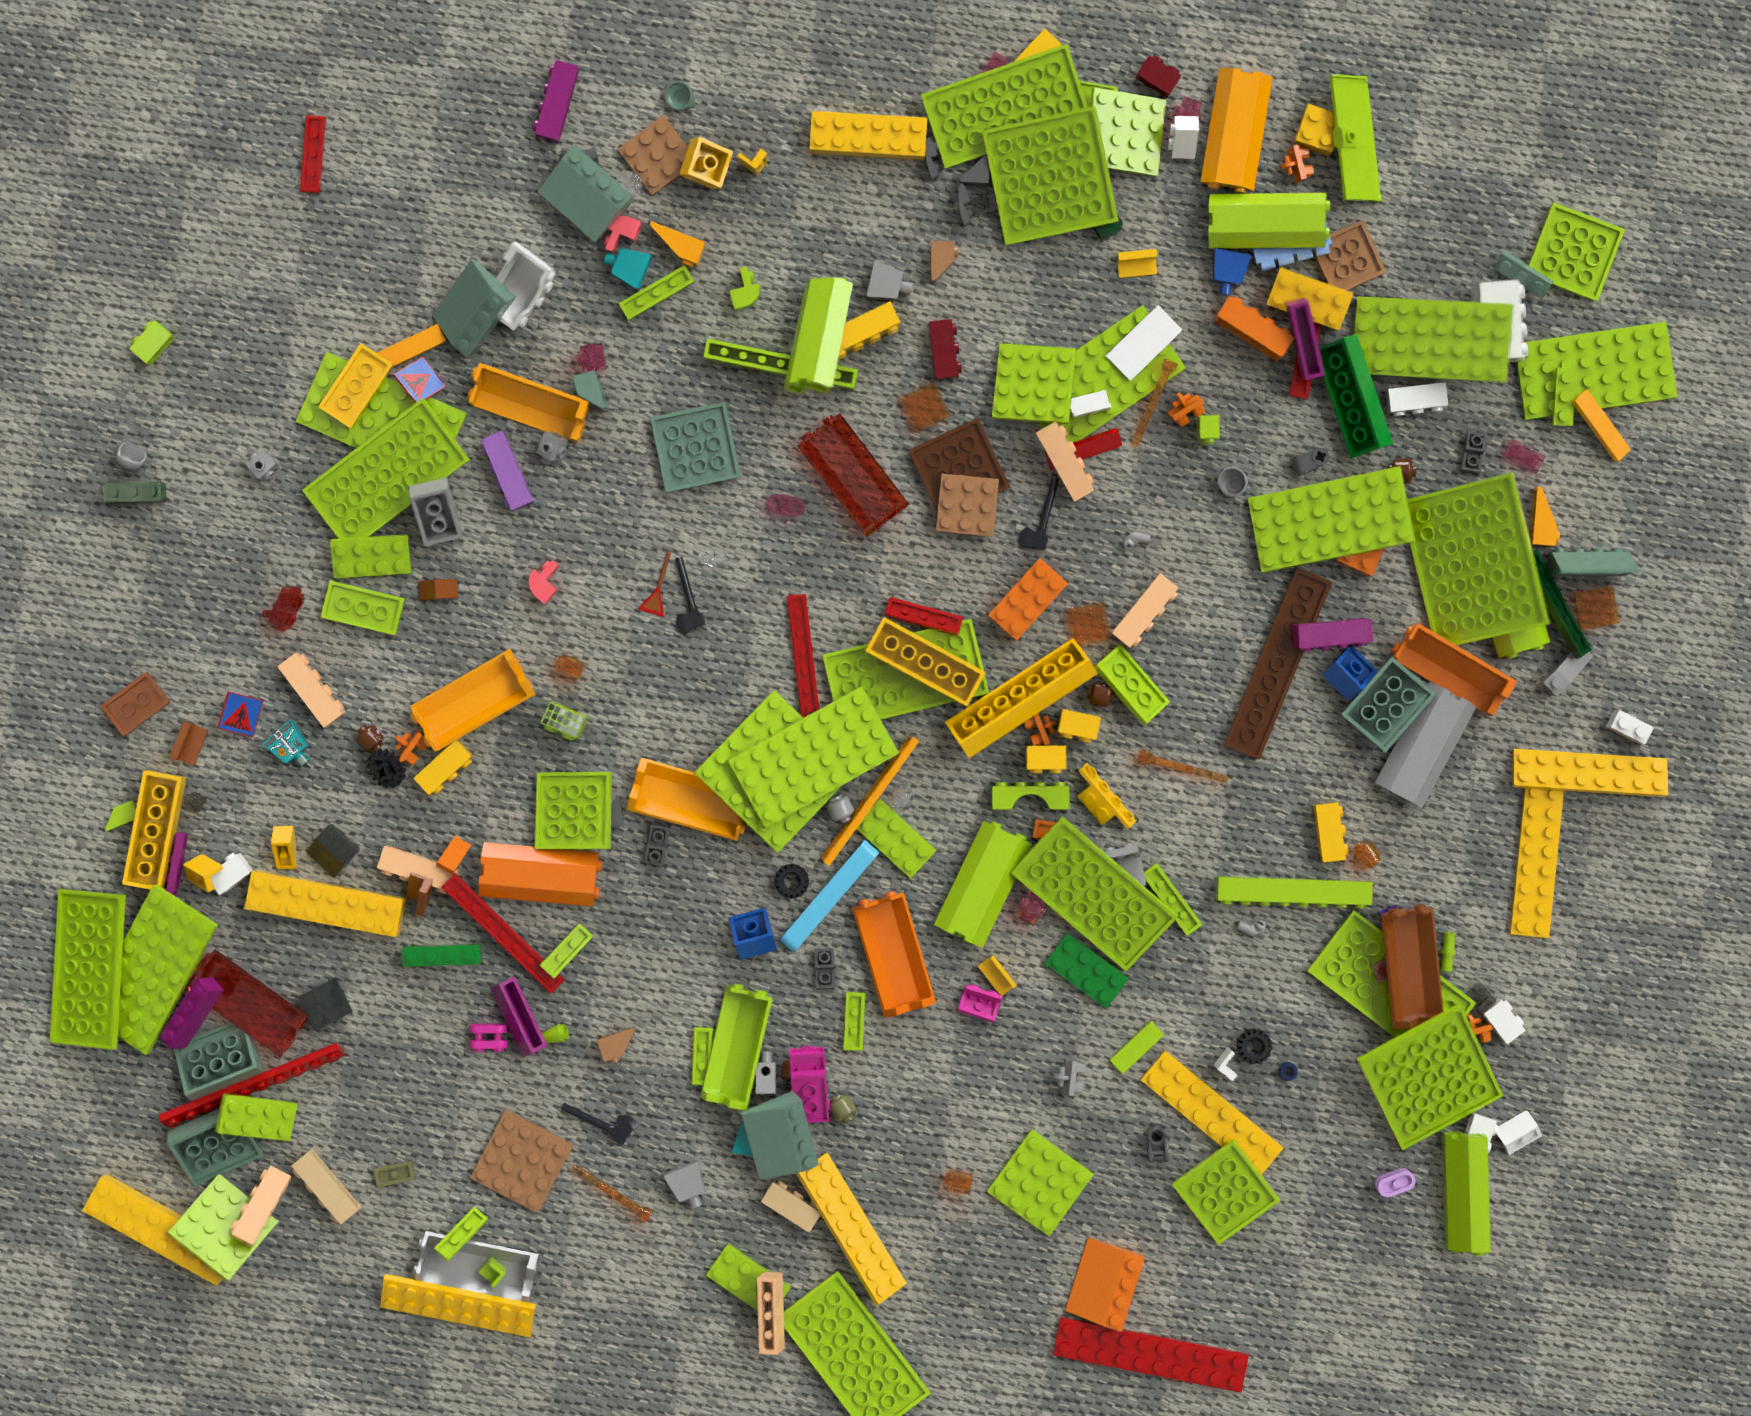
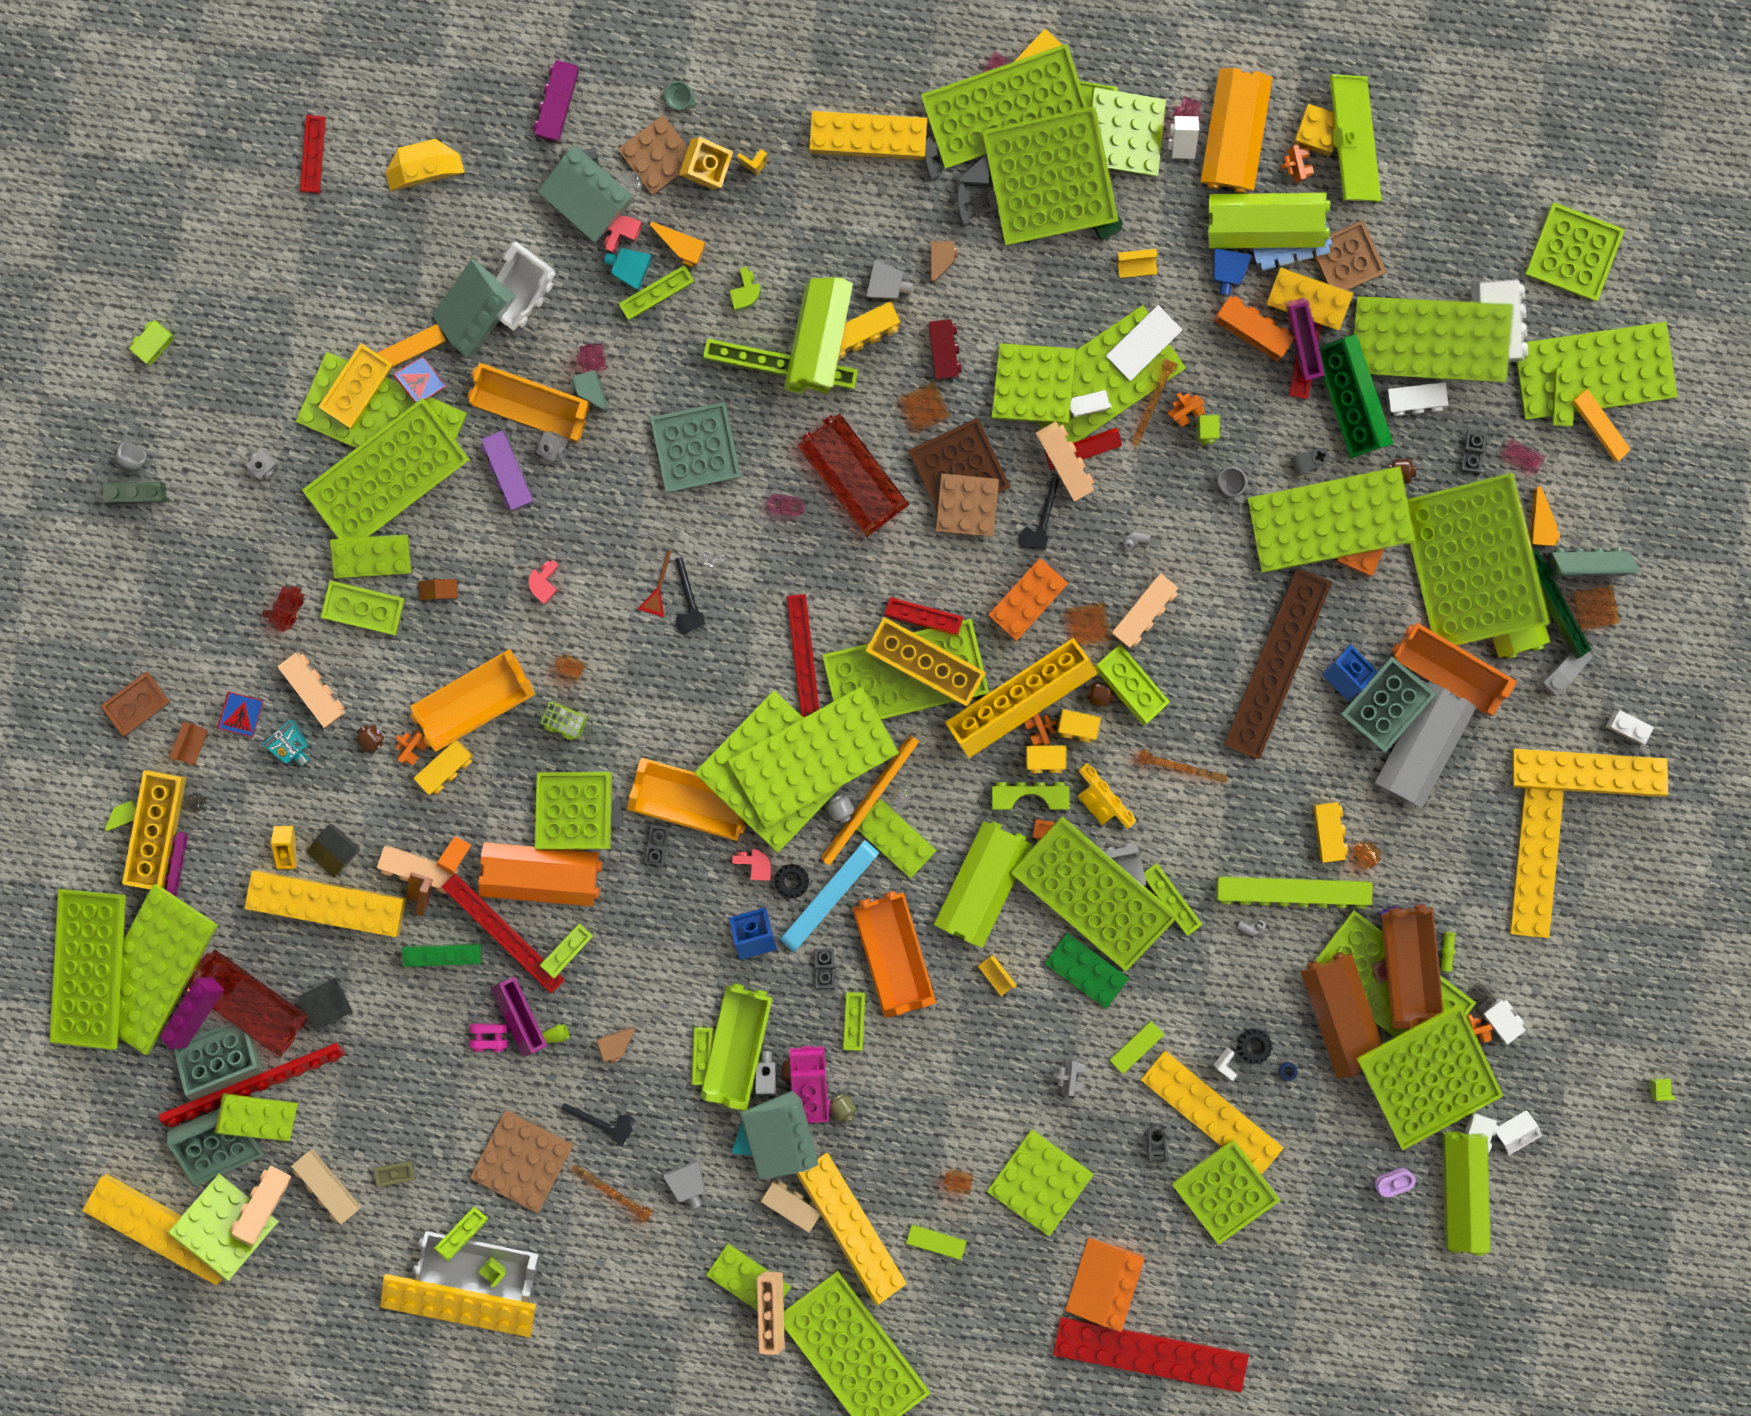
yellow panel [183,854,223,892] -> none
white brick [211,853,253,895] -> none
black gear [366,748,407,788] -> none
light grey brick [409,477,462,546] -> none
dark pink bracket [957,985,1002,1023] -> none
clear pink brick [1016,891,1046,926] -> none
dark red brick [1136,55,1182,98] -> none
magenta brick [1292,618,1373,652] -> none
sand green plate [1493,251,1554,299] -> none
none -> yellow wedge [385,139,464,192]
none -> coral brick [732,848,771,881]
none -> lime tile [906,1224,967,1260]
none -> dark orange panel [1300,952,1383,1079]
none -> lime panel [1650,1078,1675,1101]

